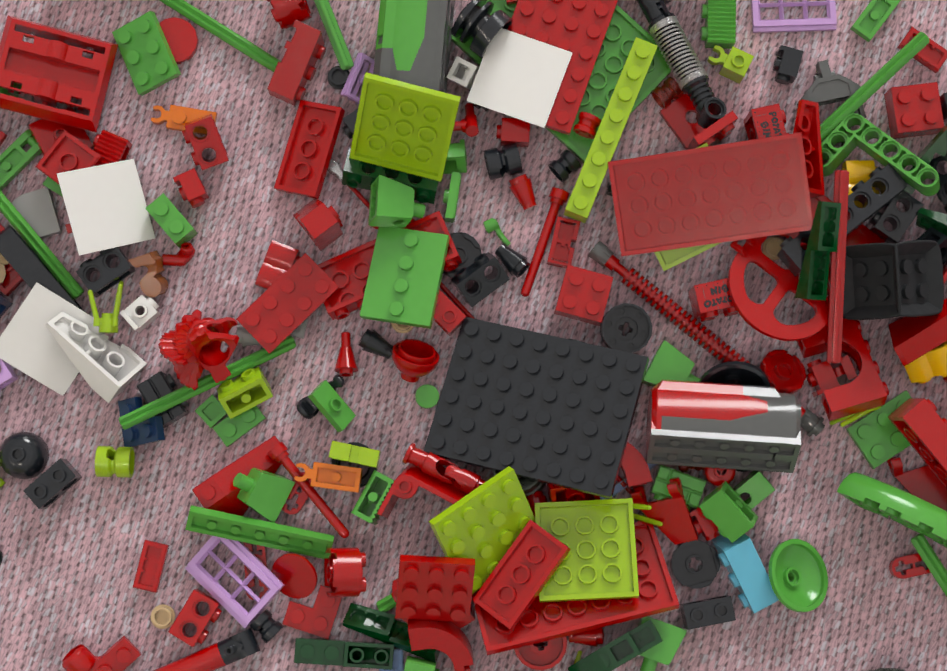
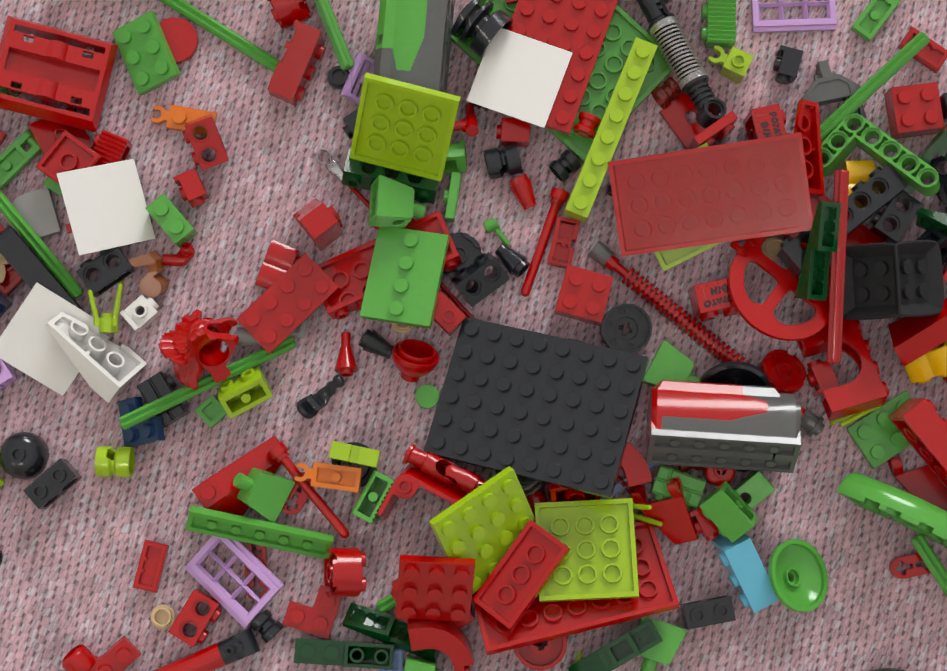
bright green plate [213,405,266,447] -> none
red piece [271,553,318,599] -> none
red plate [274,100,345,199] -> none
bright green plate [308,380,356,432] -> none
white brick [446,56,479,90] -> none
red cone [568,627,604,647] -> none
black plate [670,540,720,589] -> none
red tile [833,355,858,380] -> none

